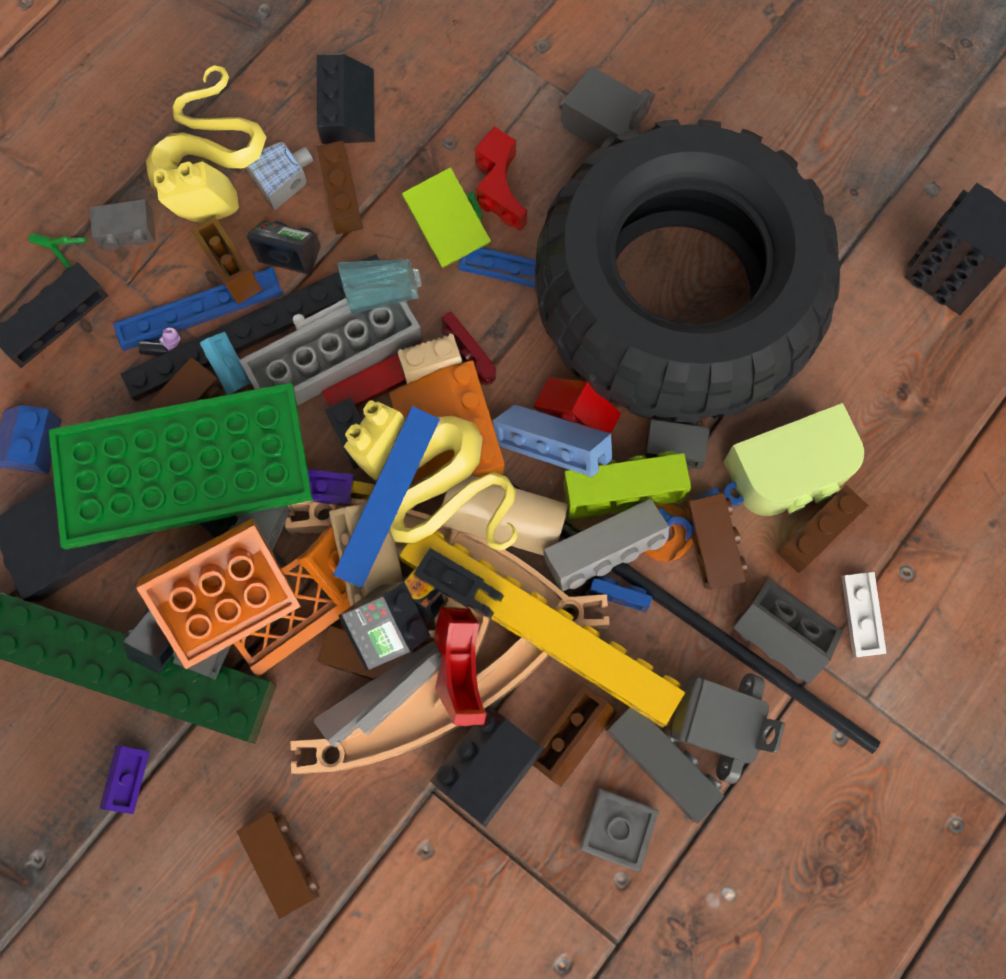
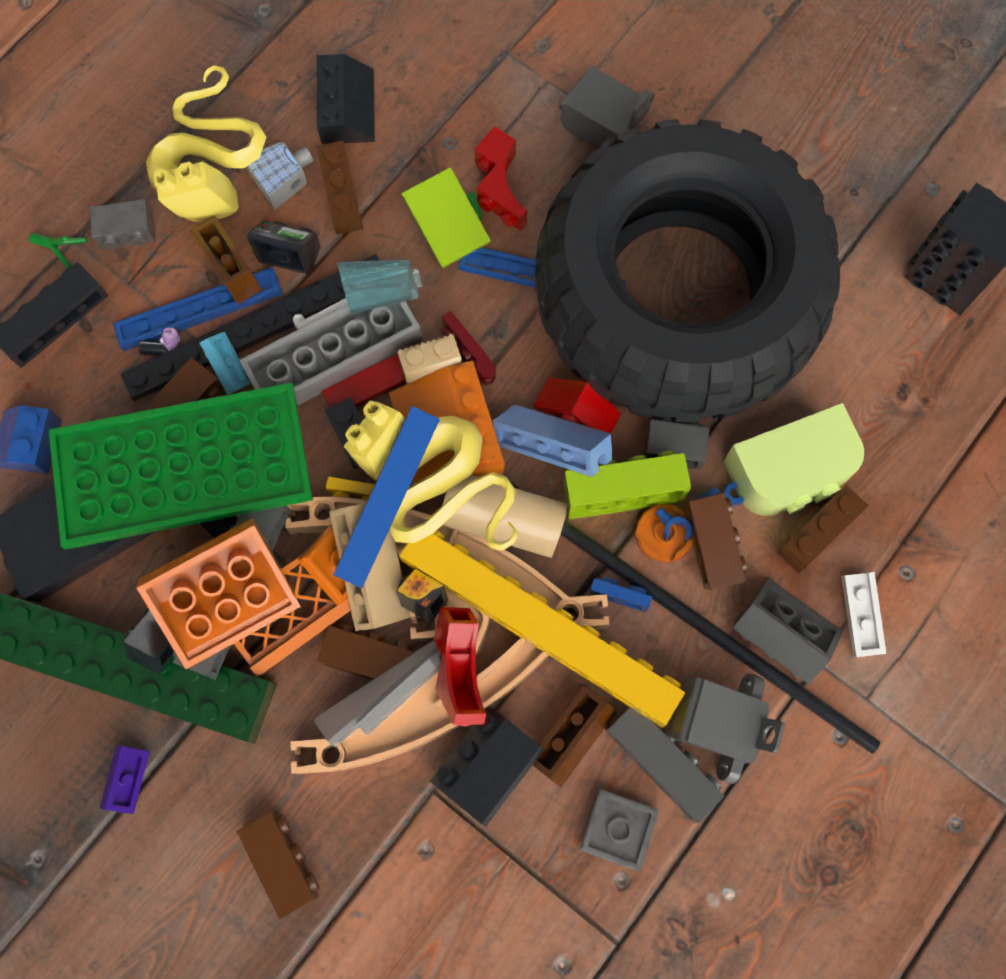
dark purple plate [308,469,355,506] -> none
black slope [338,581,430,670] -> none
black hinge [413,548,504,619] -> none
light grey brick [544,499,669,591] -> none

